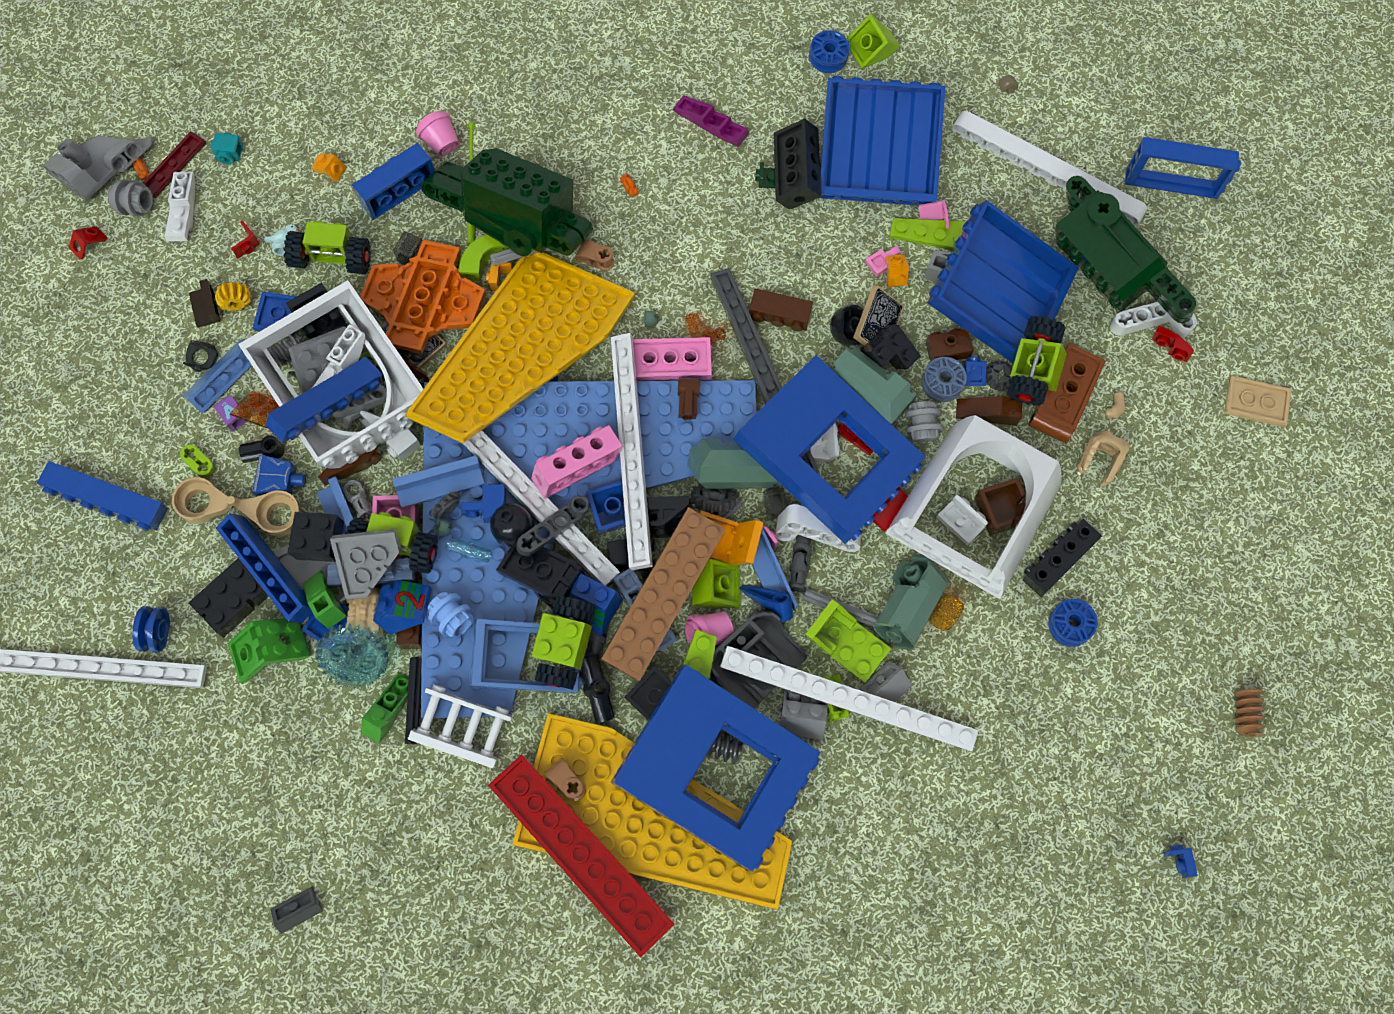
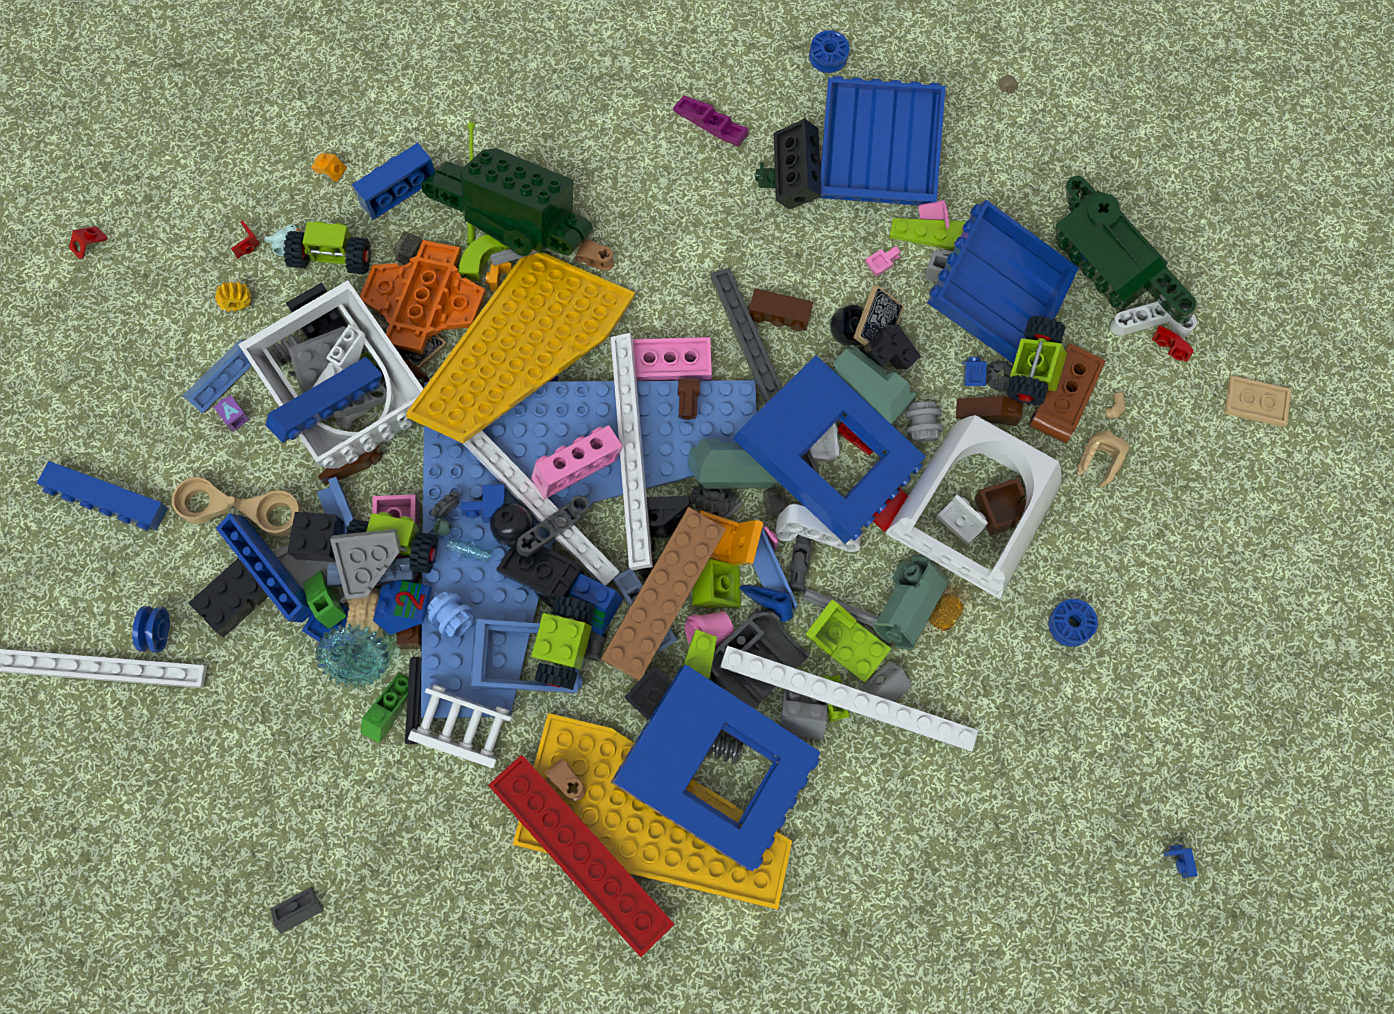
light grey panel [43,135,153,201] -> none
light grey piece [108,180,153,217] -> none
orange piece [132,158,150,181] -> none
dark red tile [143,131,206,198] -> none
white slope [165,172,195,242] -> none
lime beam [180,444,215,478] -> none
pearl dark grey piece [183,340,218,372] -> none
dark brown panel [189,279,221,328] -> none
teal brick [210,133,243,164] -> none
bright green bracket [227,618,310,683] -> none
clear orange hinge [230,391,279,429] -> none
black piece [239,435,285,463] -> none
blue plate [252,292,297,336] -> none
blue torso [252,455,306,497] -> none
light grey connector [343,480,372,520] -> none
white slope [359,411,421,461] -> none
medium blue panel [392,455,484,508] -> none
bright pink piece [416,111,460,157] -> none
black piece [581,654,615,723] -> none
blue slope [586,480,626,536] -> none
black panel [607,539,629,573] -> none
orange piece [620,174,639,197] -> none
sand green hinge [644,311,659,327] -> none
clear orange arm [684,313,726,346] -> none
lime slope [846,14,900,69] -> none
light orange bracket [885,254,909,287] -> none
sand blue wheel [921,357,967,402] -> none
reddish brown brick [925,328,974,362] -> none
white beam [952,111,1147,227] -> none
black brick [1023,519,1102,598] -> none
blue door [1125,137,1241,199] -> none
medium nougat piece [1235,689,1265,737] -> none

